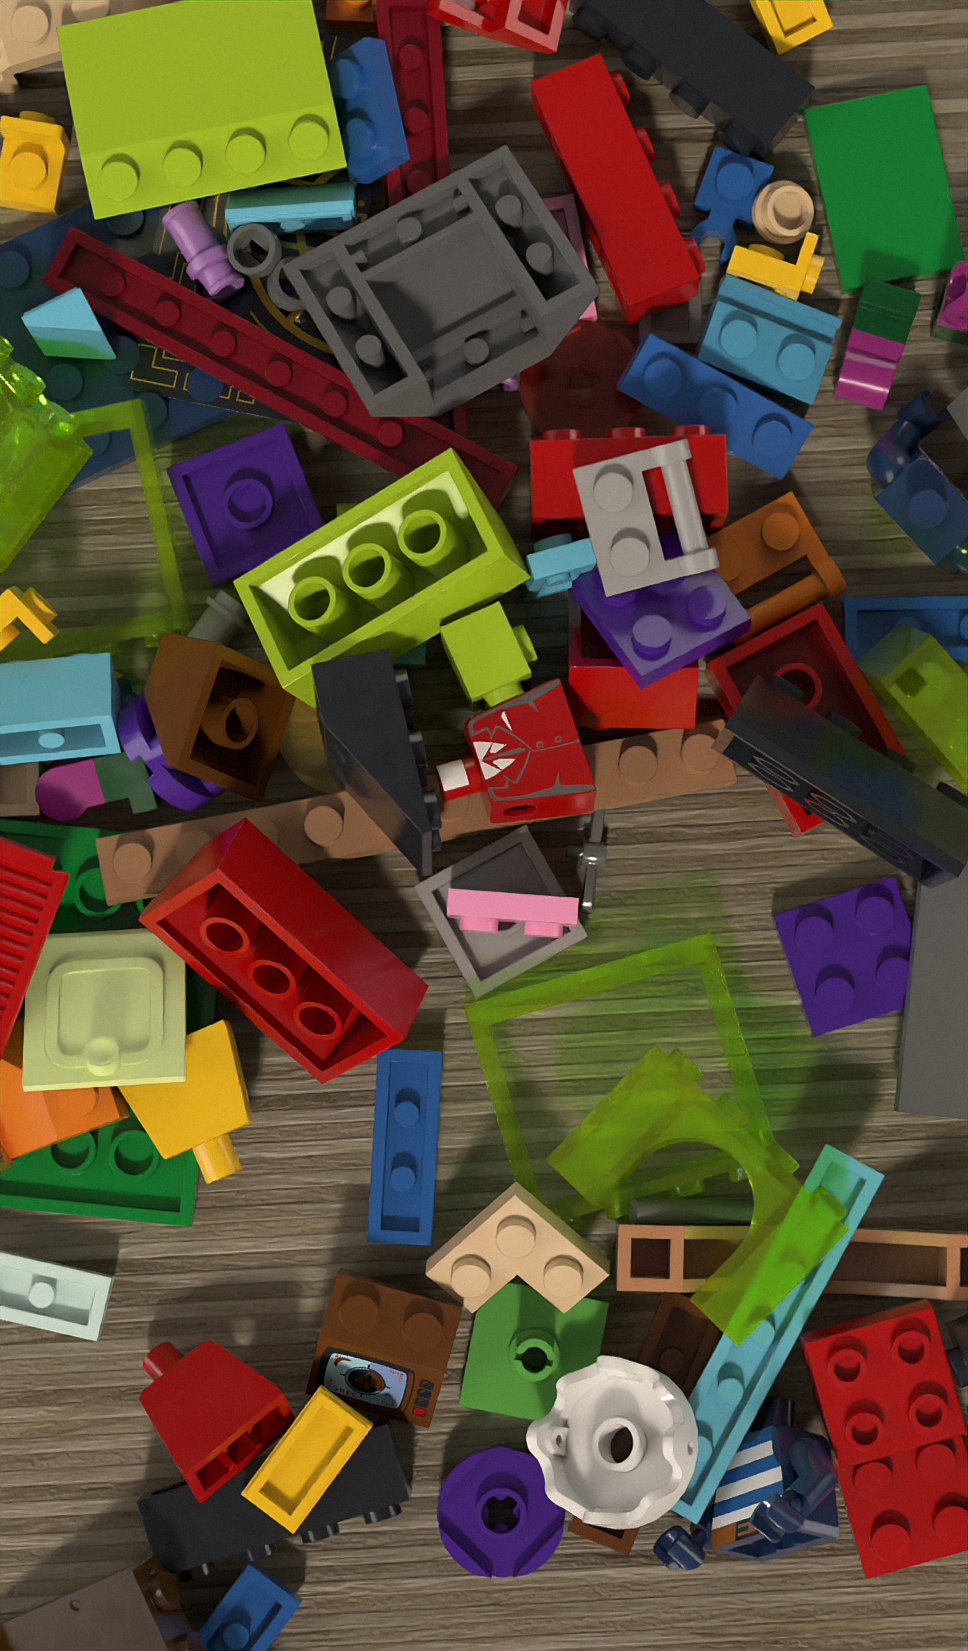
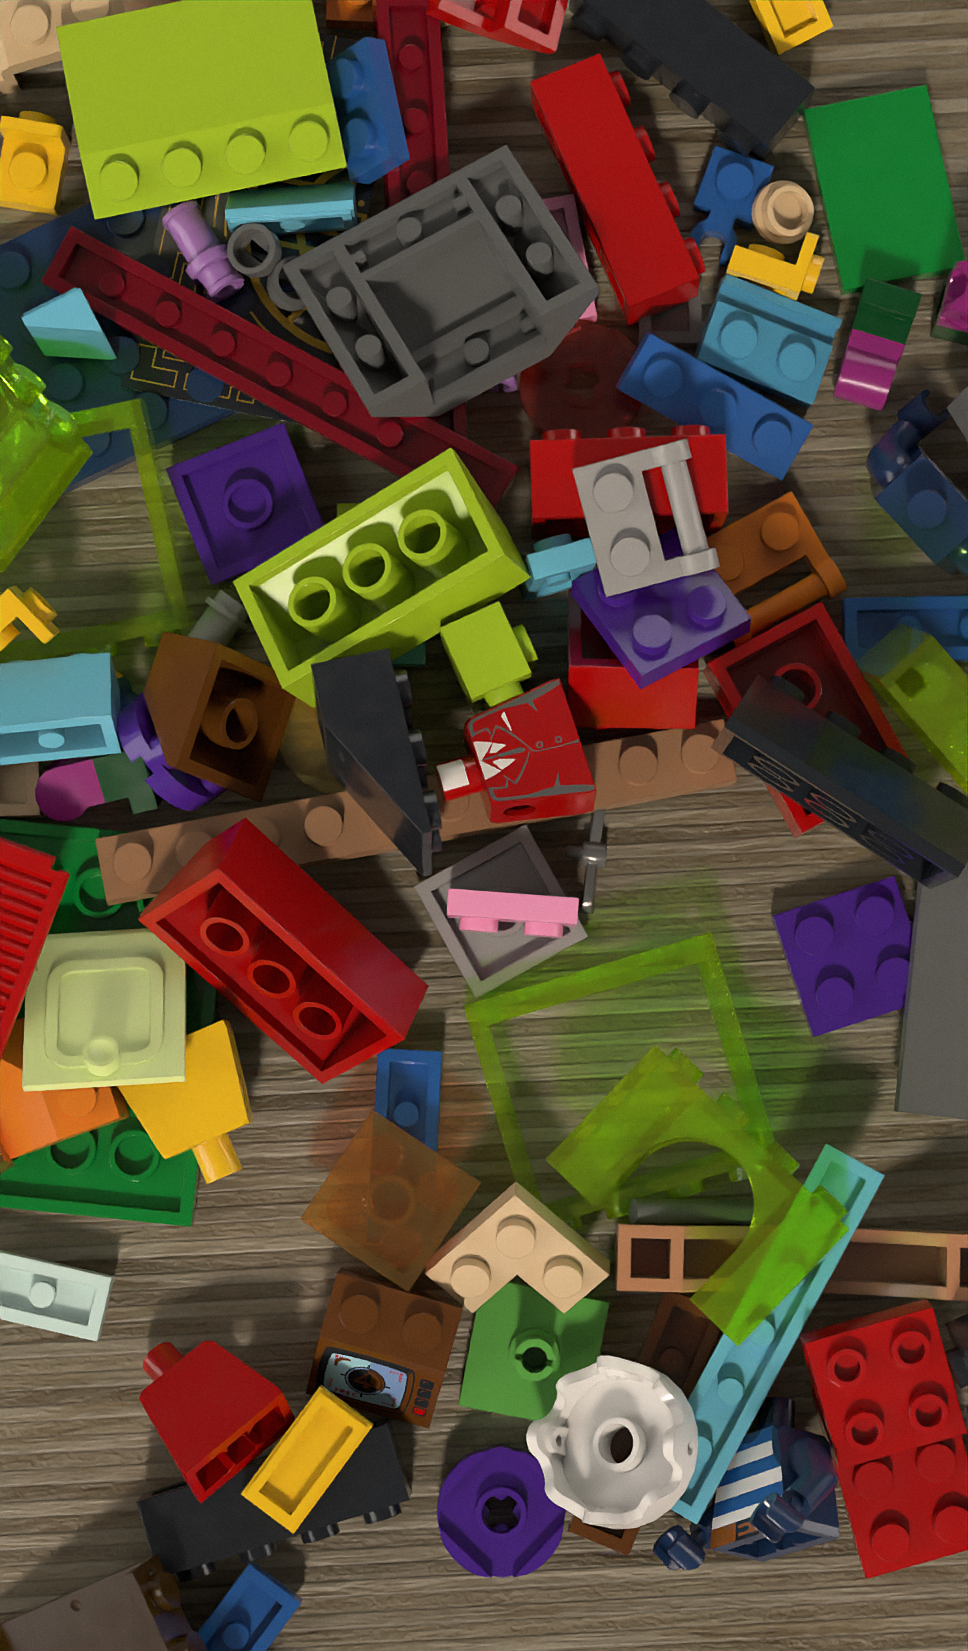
none -> clear orange plate [300,1110,481,1292]

